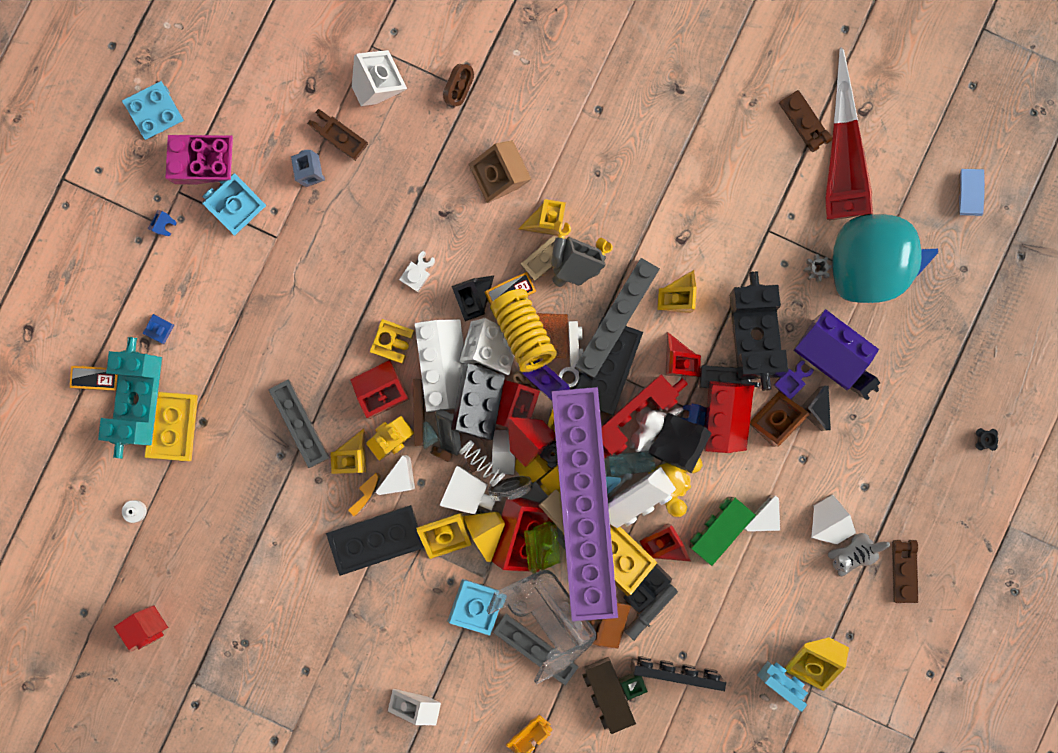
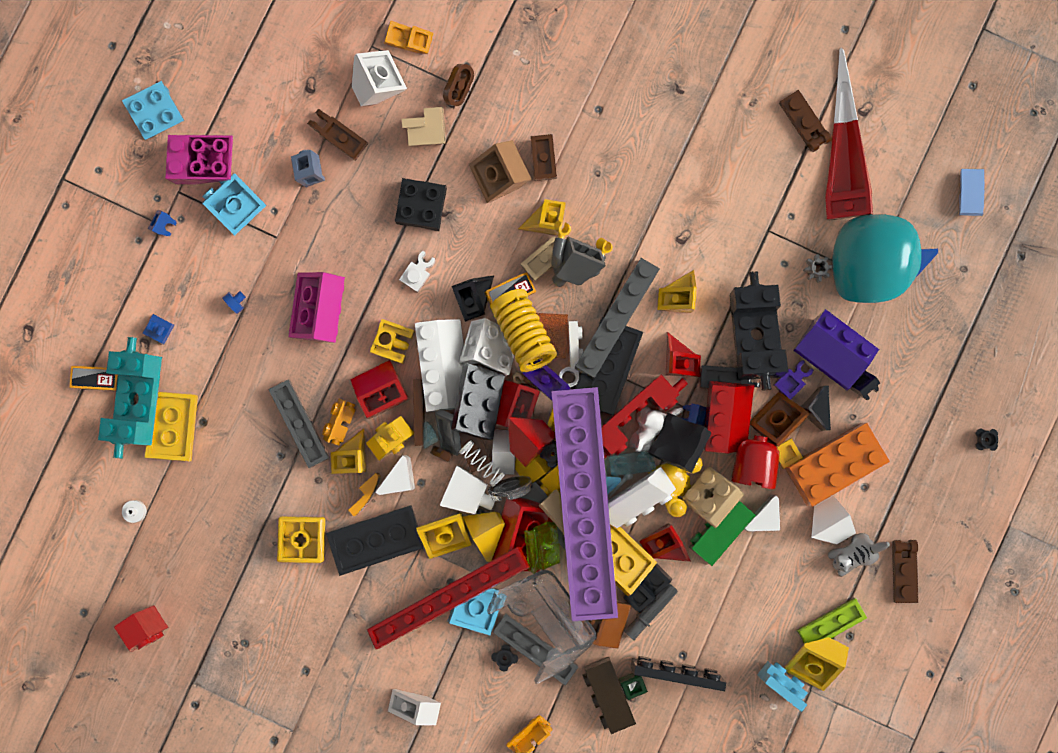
none -> blue tile [222,291,246,314]
none -> yellow brick [277,516,325,563]
none -> dark pink slope [288,272,345,343]
none -> light orange hinge [322,398,356,446]
none -> red tile [367,547,530,650]
none -> light orange slope [384,21,433,54]
none -> black brick [395,178,447,231]
none -> tan plate [402,107,446,146]
none -> black plate [491,644,518,672]
none -> reddish brown plate [531,134,557,181]
none -> tan brick [681,467,744,528]
none -> red cylinder [731,435,780,489]
none -> yellow plate [778,438,803,469]
none -> orange brick [785,423,890,507]
none -> lime tile [797,598,867,644]

